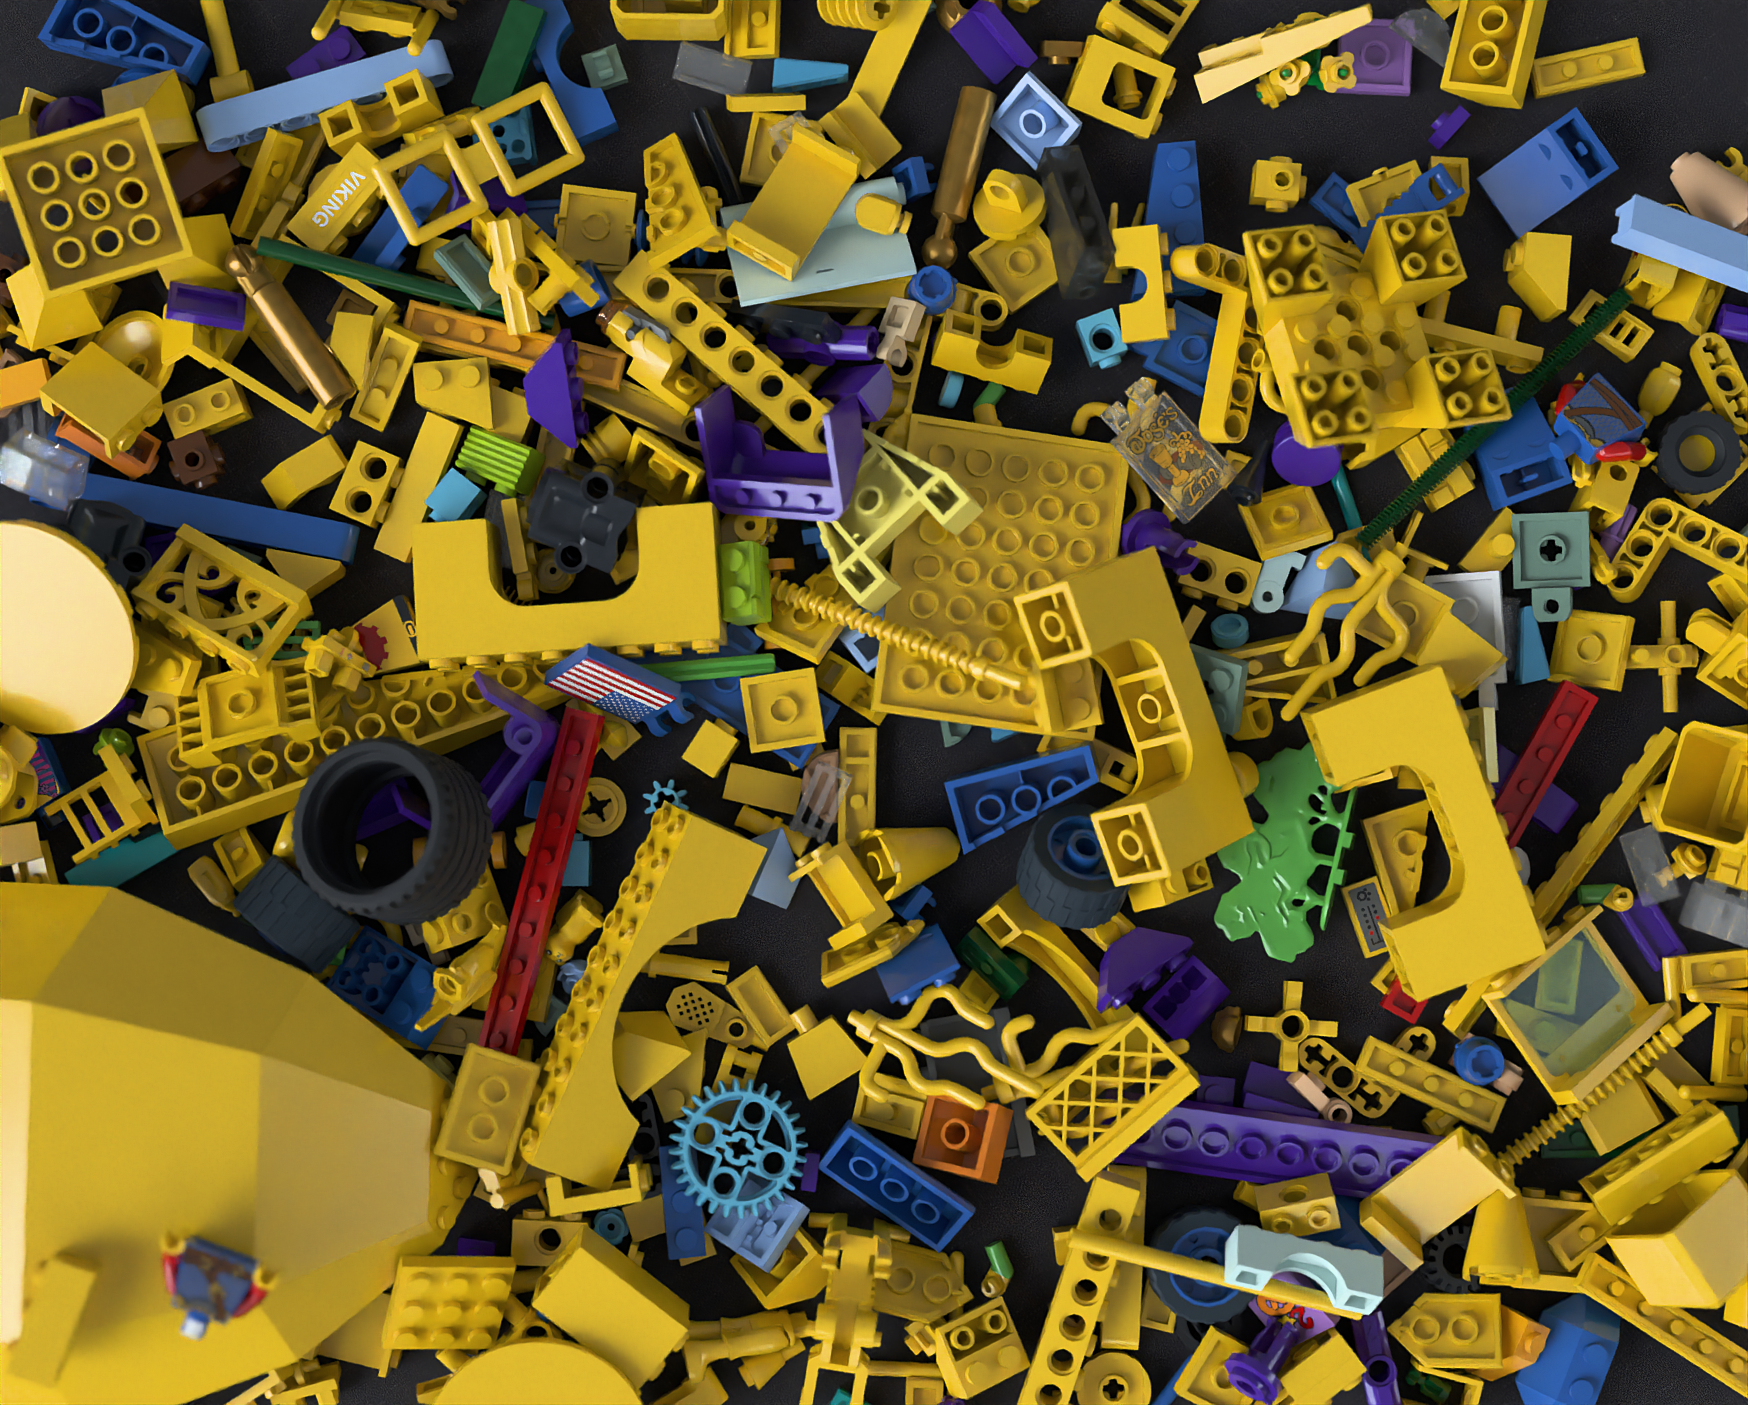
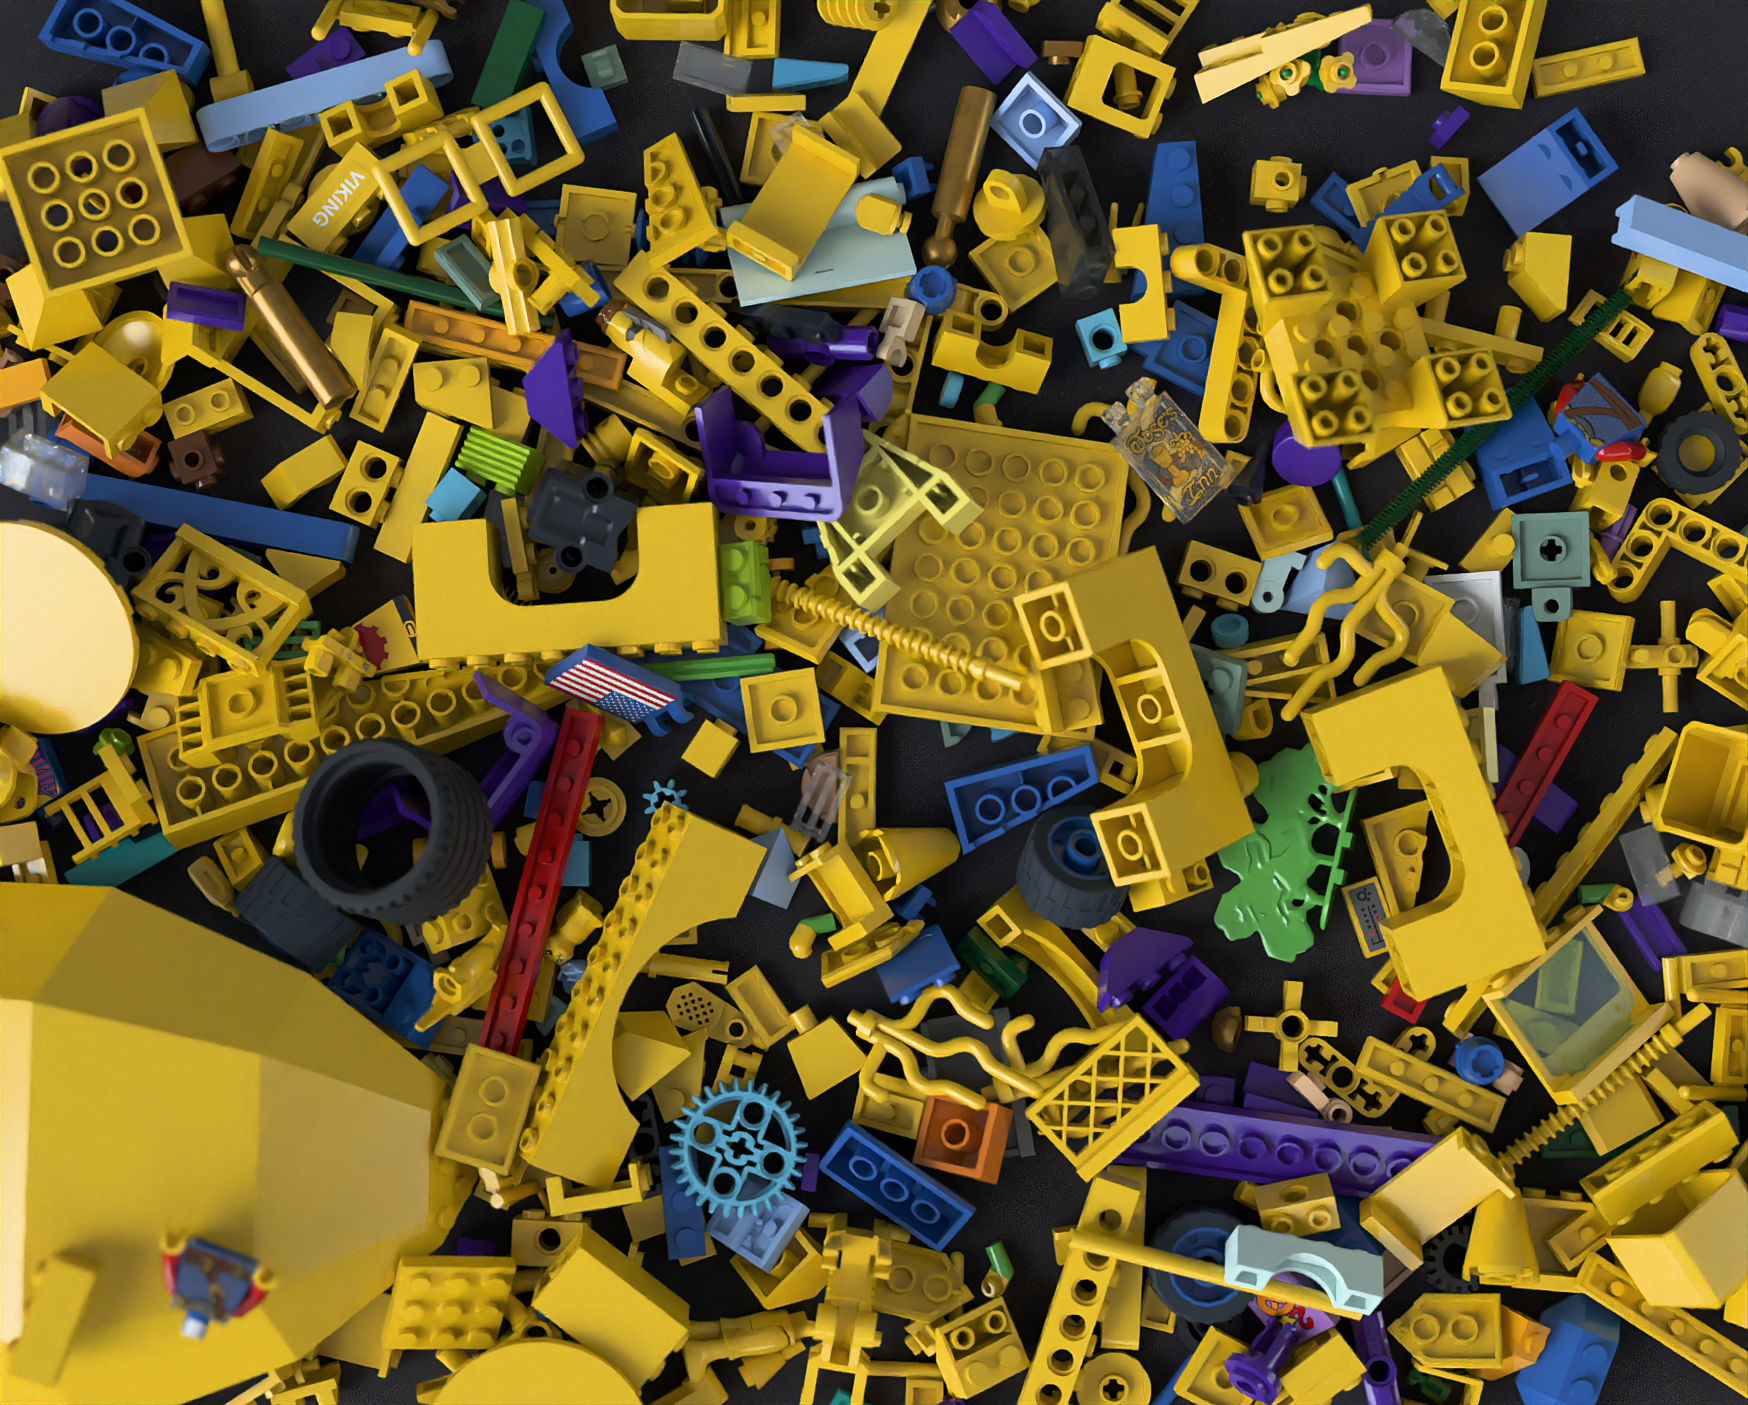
dark azure plate [593,1208,629,1246] -> none
yellow slope [722,762,802,815] -> none
dark purple piece [1121,509,1199,576] -> none
none -> arm [789,912,837,959]

